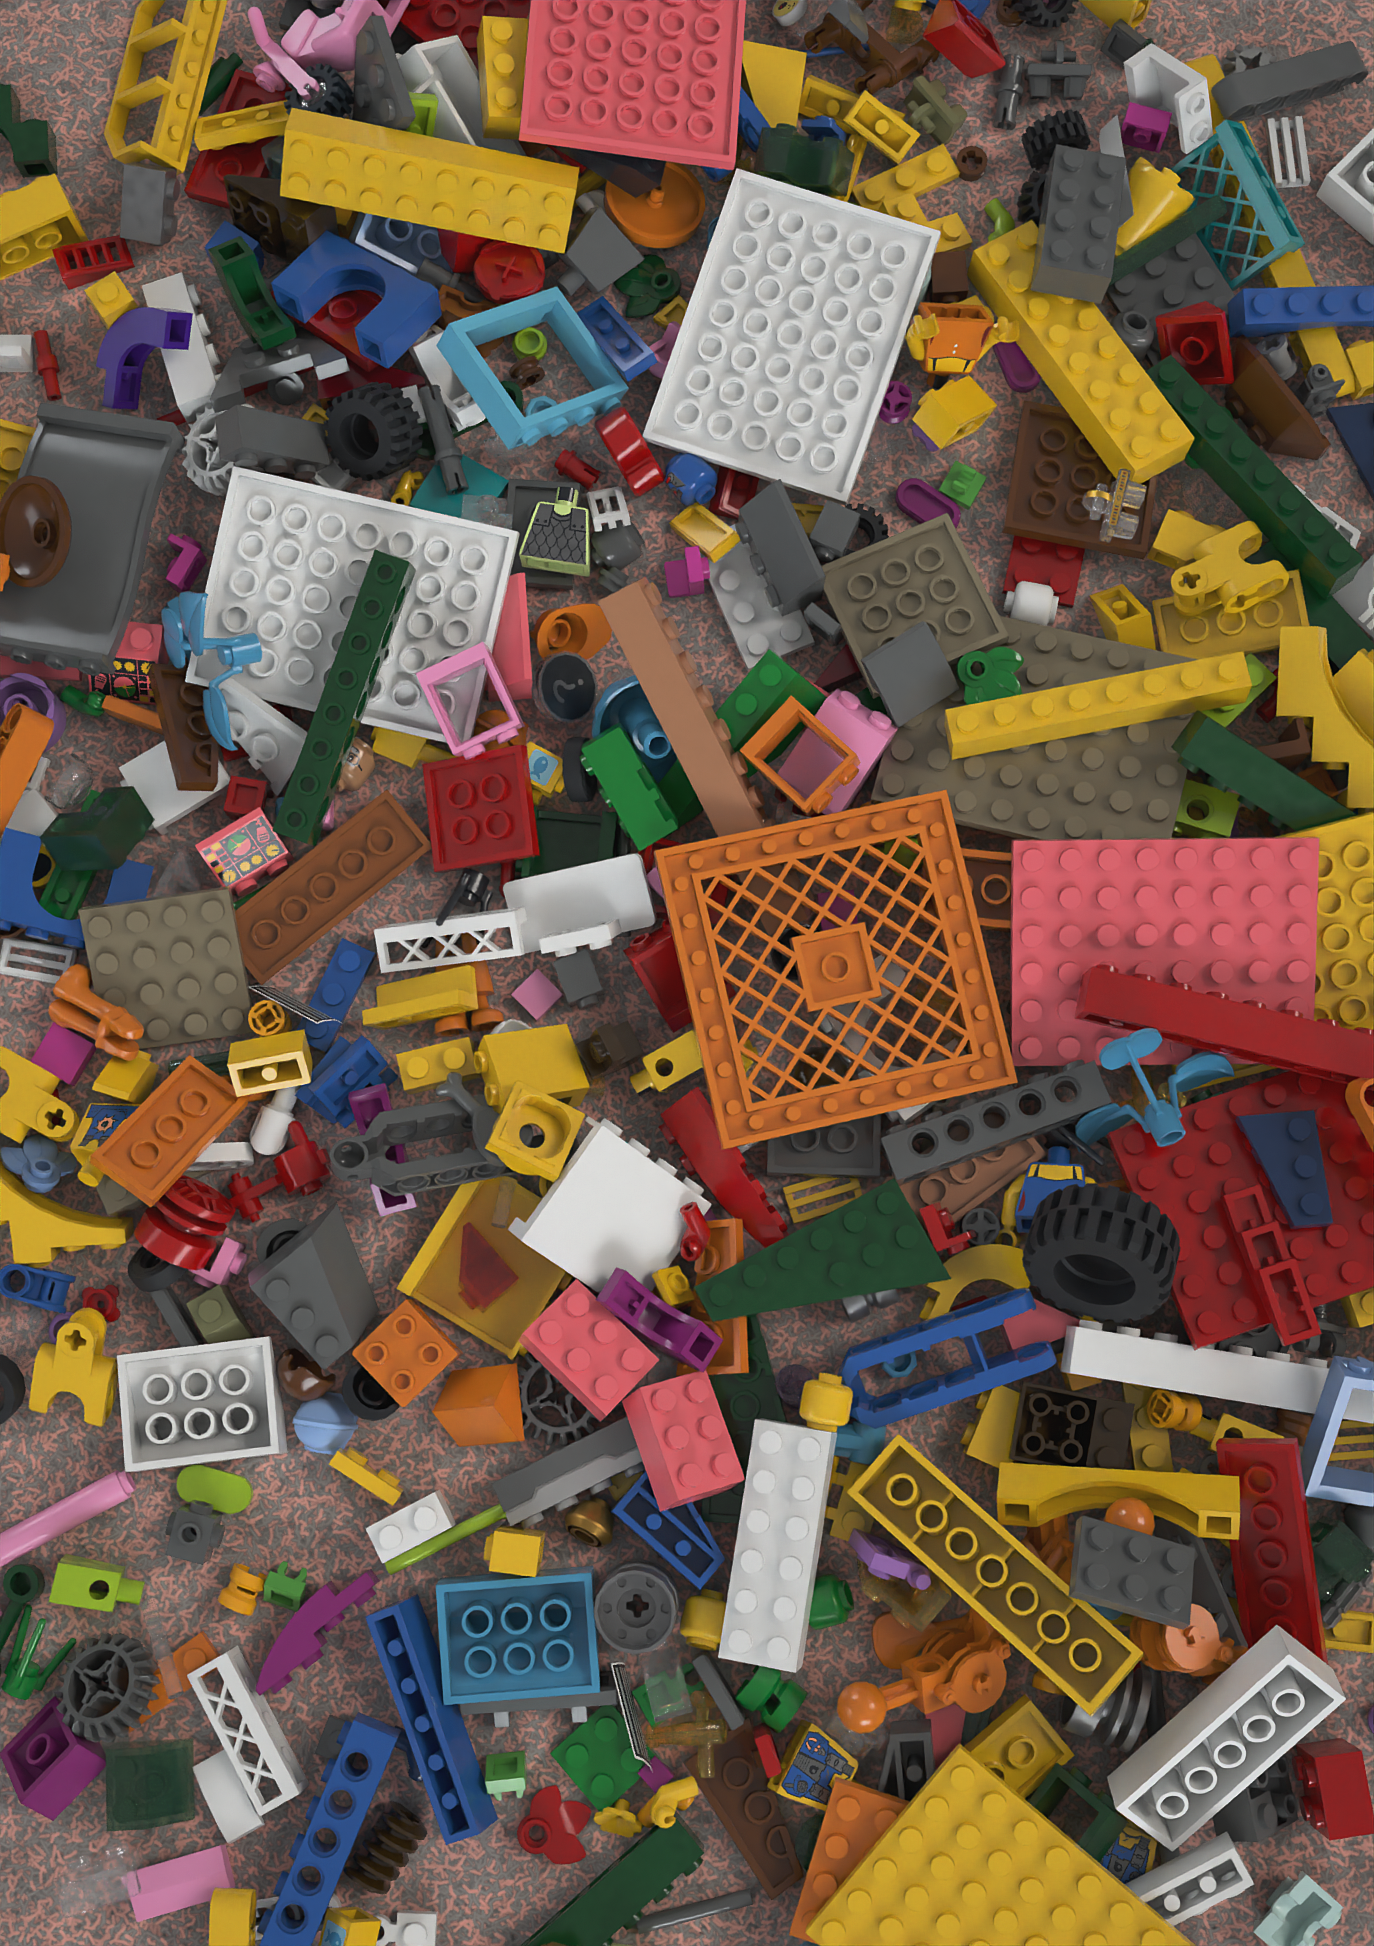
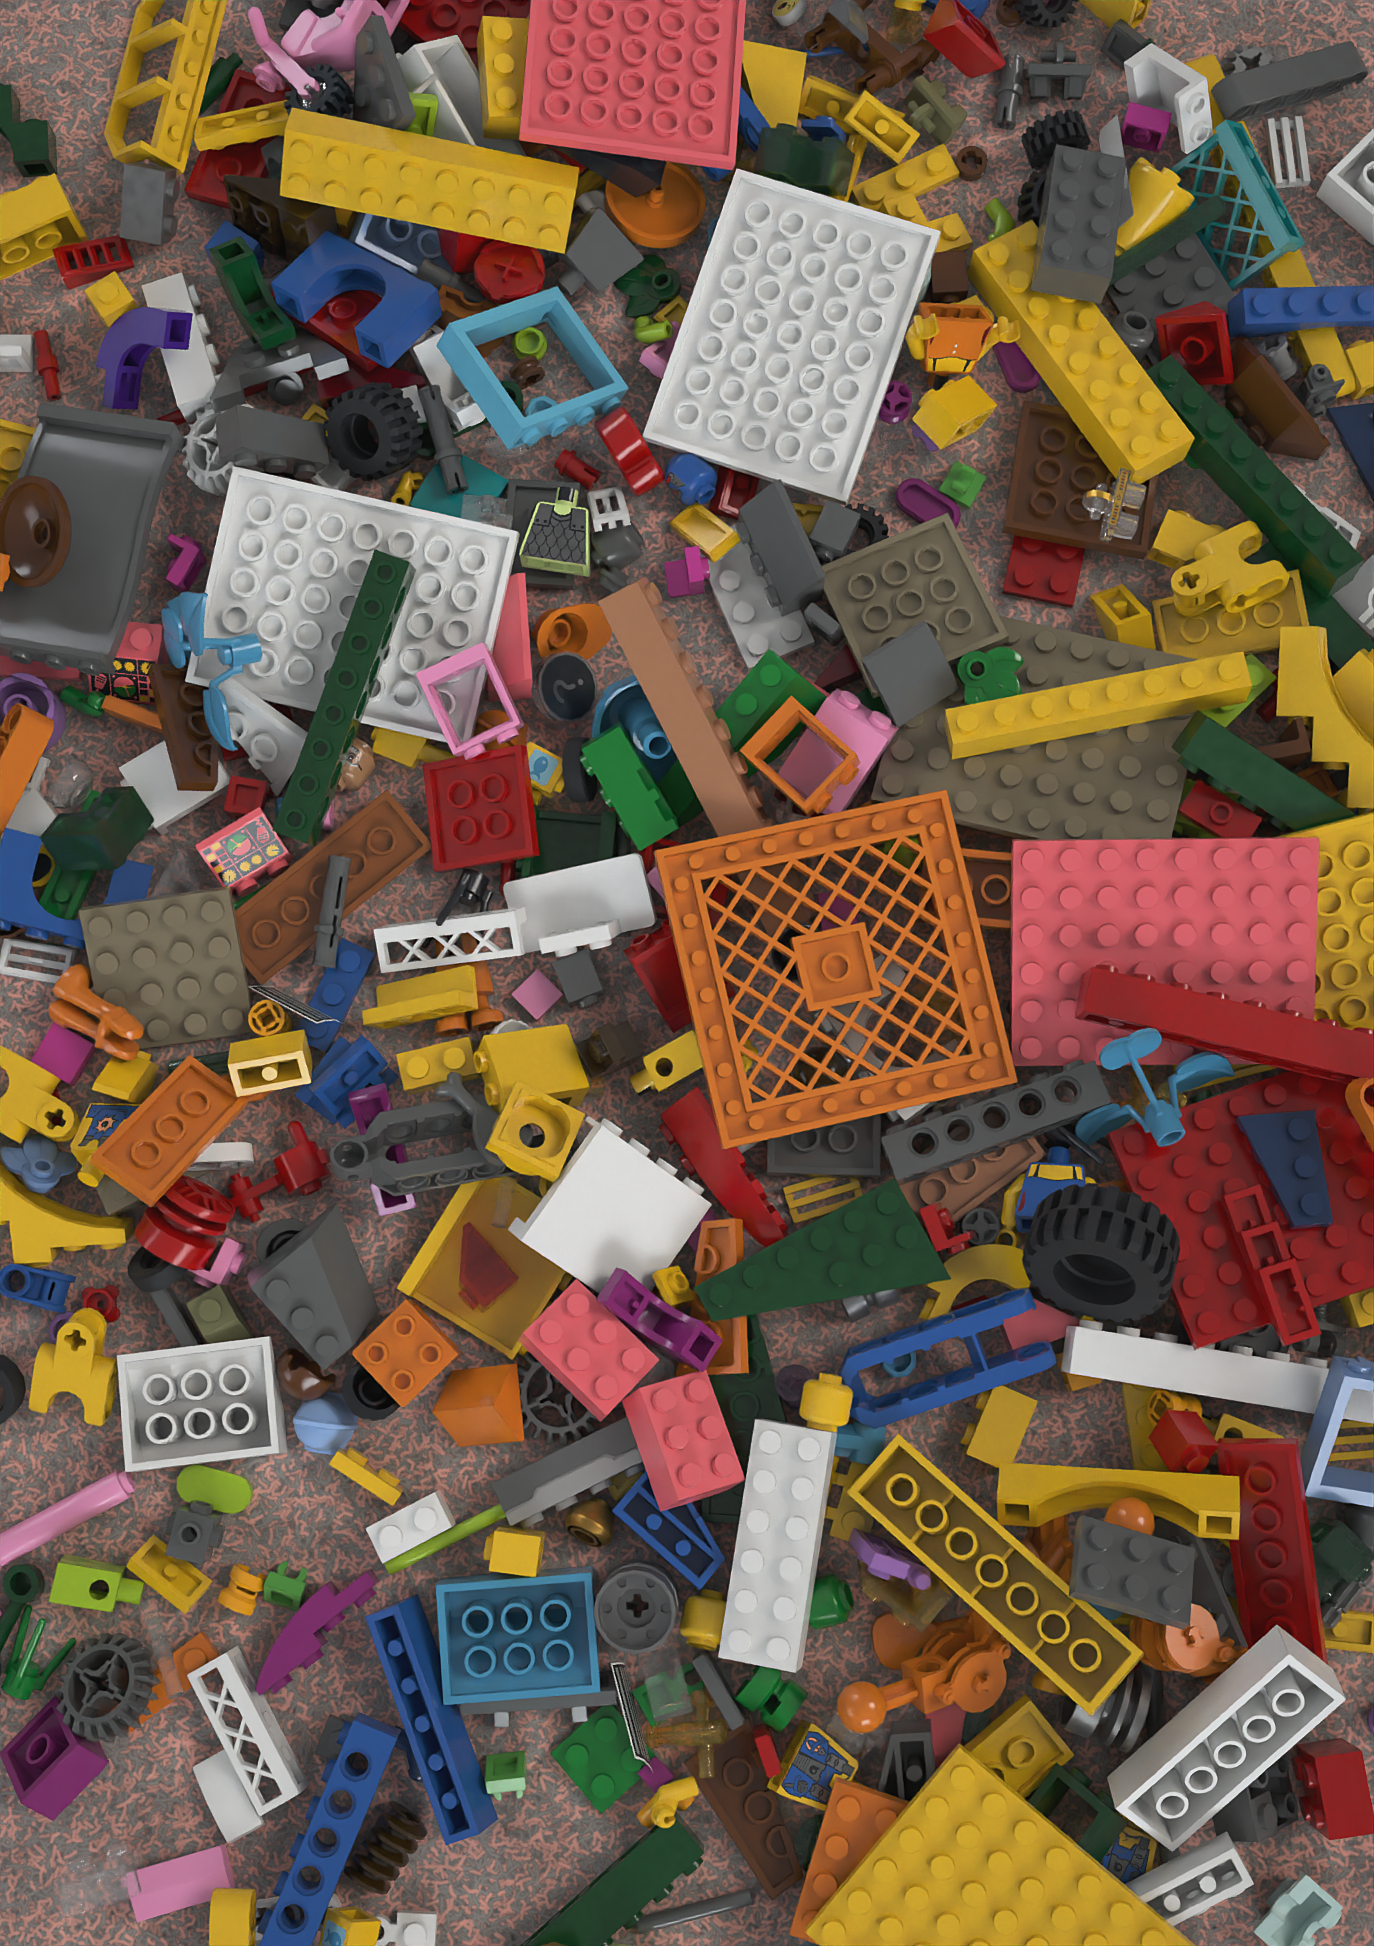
clear green slope [106,1738,195,1831] -> none
white arm [250,1085,302,1156] -> none
red plate [517,1785,592,1865] -> none
blue plate [577,296,658,382] -> none
yellow plant [594,1799,643,1838] -> none
red arm [680,1202,711,1262] -> none
white head [1003,581,1059,626] -> none
dark brown slope [1009,1381,1135,1470] -> none
dark orange wheel [1271,1408,1313,1447] -> none
none -> yellow plate [126,1534,213,1615]
none -> dark grey pin [311,855,352,968]
none -> lime arm [633,316,673,344]
none -> red brick [1148,1410,1219,1474]
none -> red plate [1177,780,1263,838]

